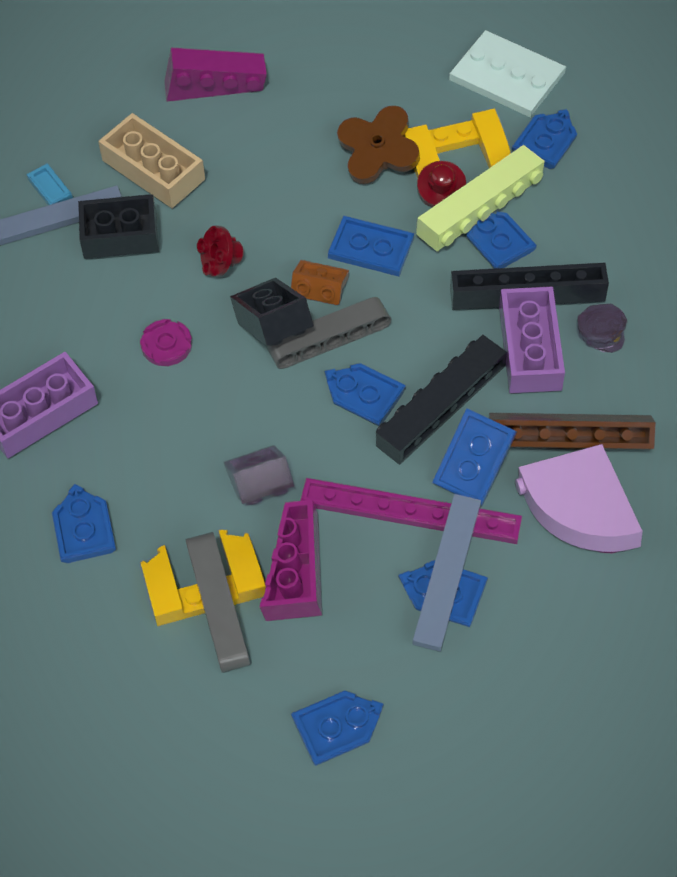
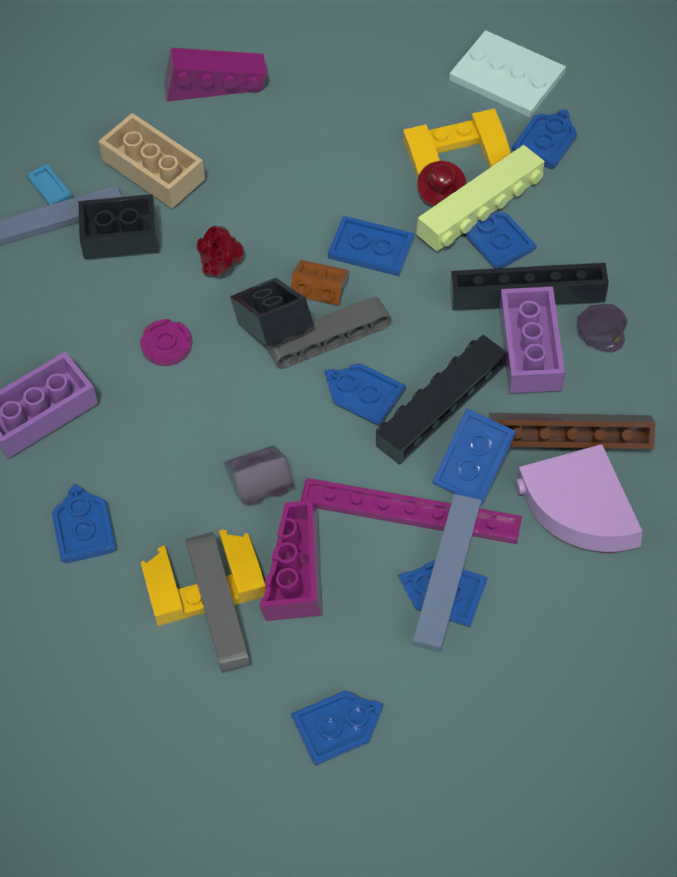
reddish brown plant [337,106,420,184] -> none

